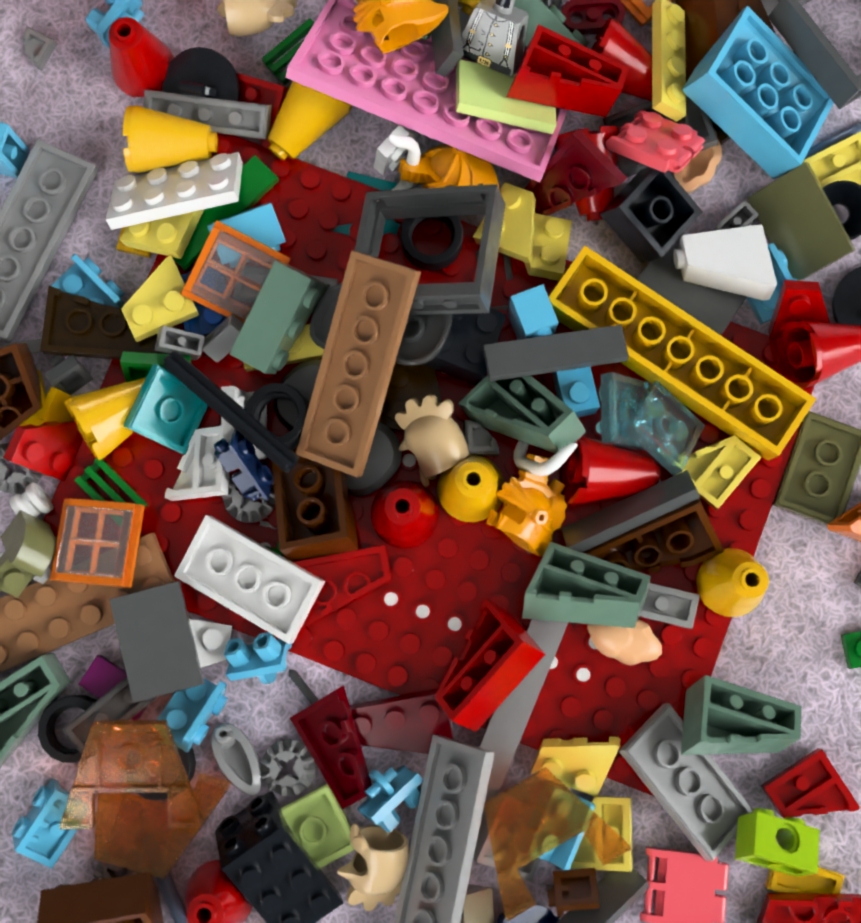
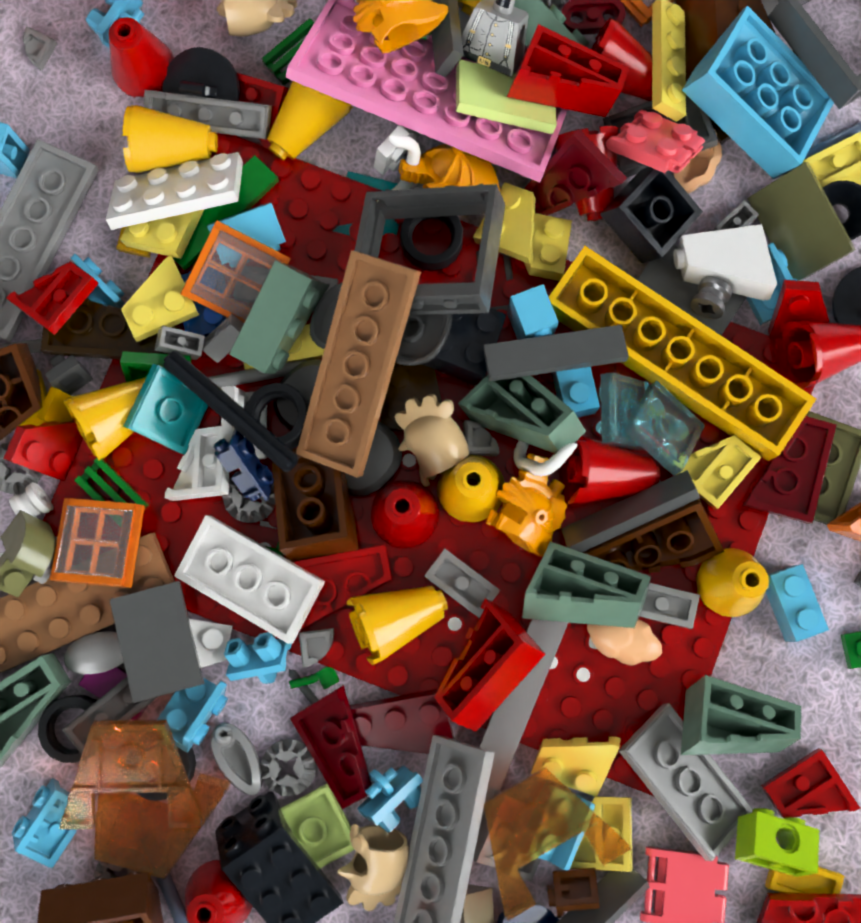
none -> red wing [6,261,99,335]
none -> light grey arm [64,631,124,674]
none -> light grey bar [208,359,306,388]
none -> green hand [289,667,340,690]
none -> light grey tile [299,628,334,667]
none -> yellow cone [347,586,448,665]
none -> light grey plate [424,549,500,618]
none -> flat silver wheel [690,277,732,319]
none -> dark red wing [742,416,837,524]
none -> medium azure brick [766,564,829,642]

